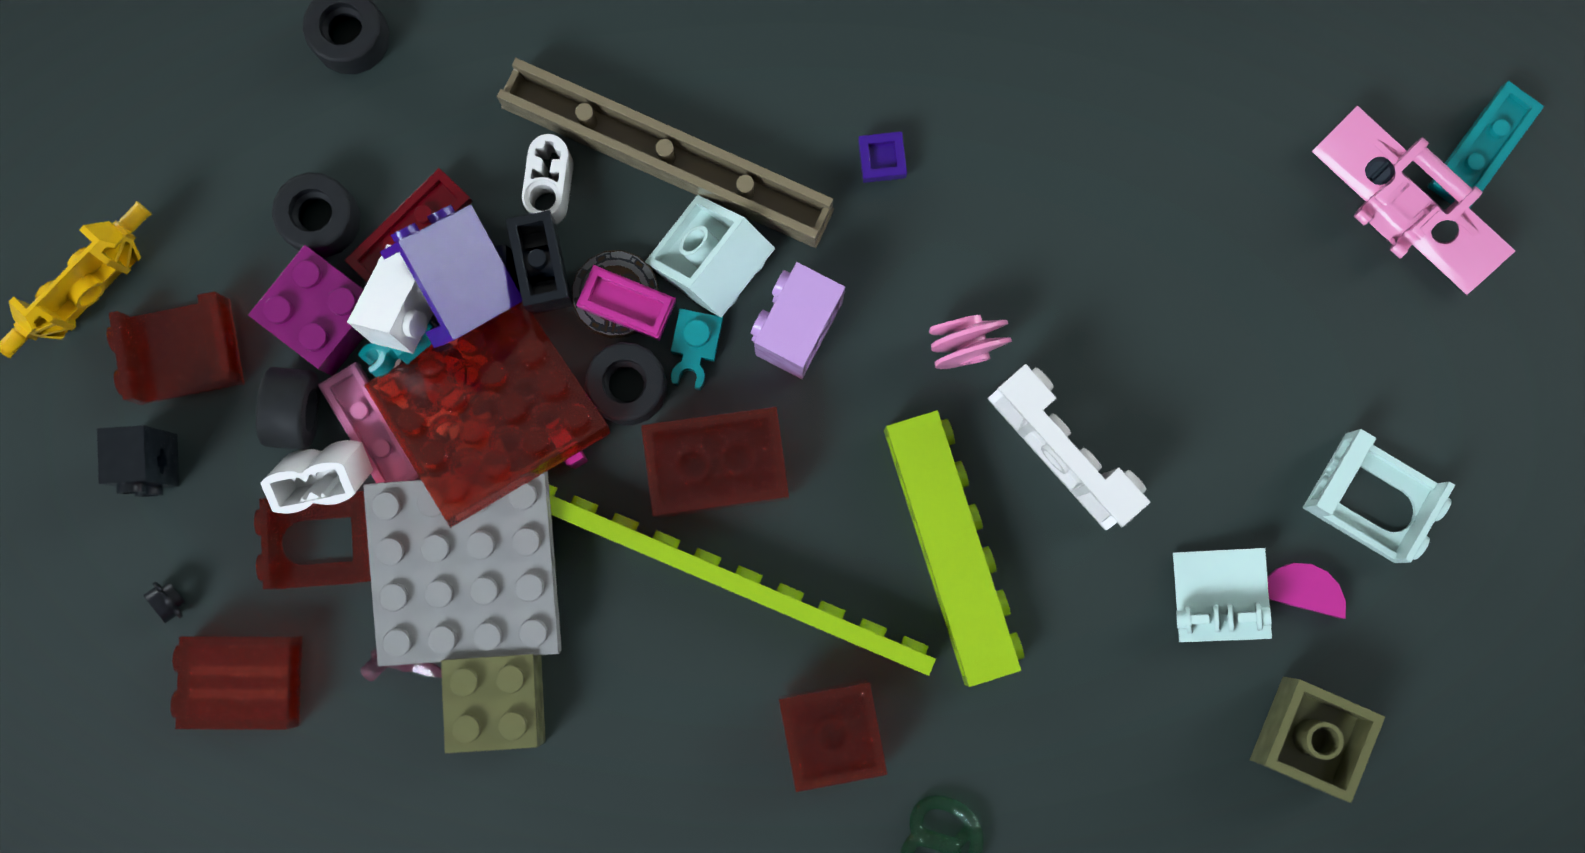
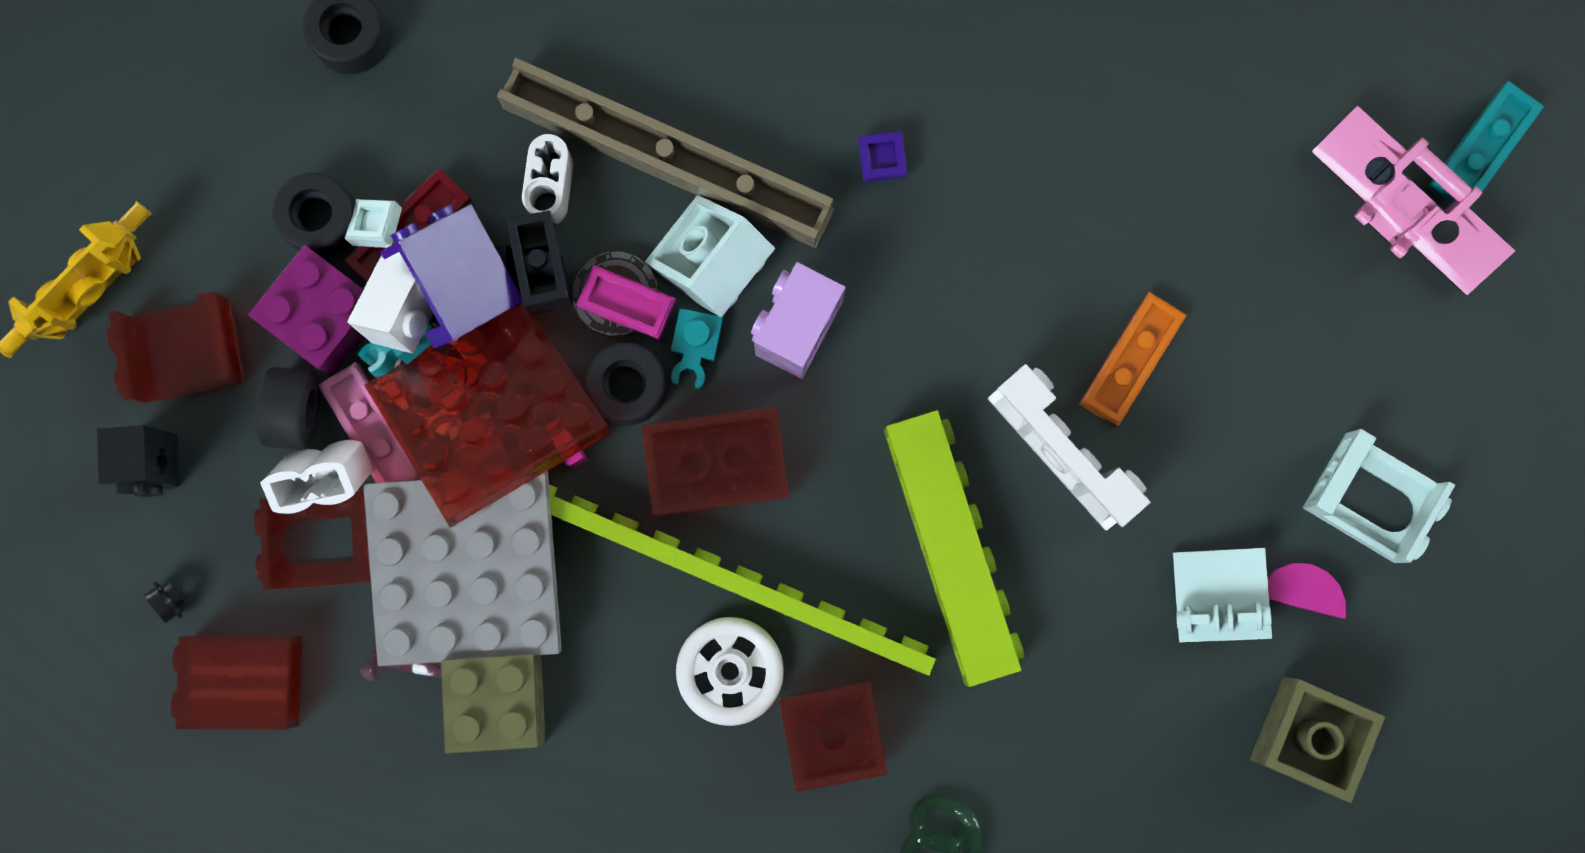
bright pink piece [929,315,1012,369] -> none
none -> light aqua tile [345,199,402,247]
none -> white plate [676,617,784,726]
none -> orange tile [1079,292,1187,427]

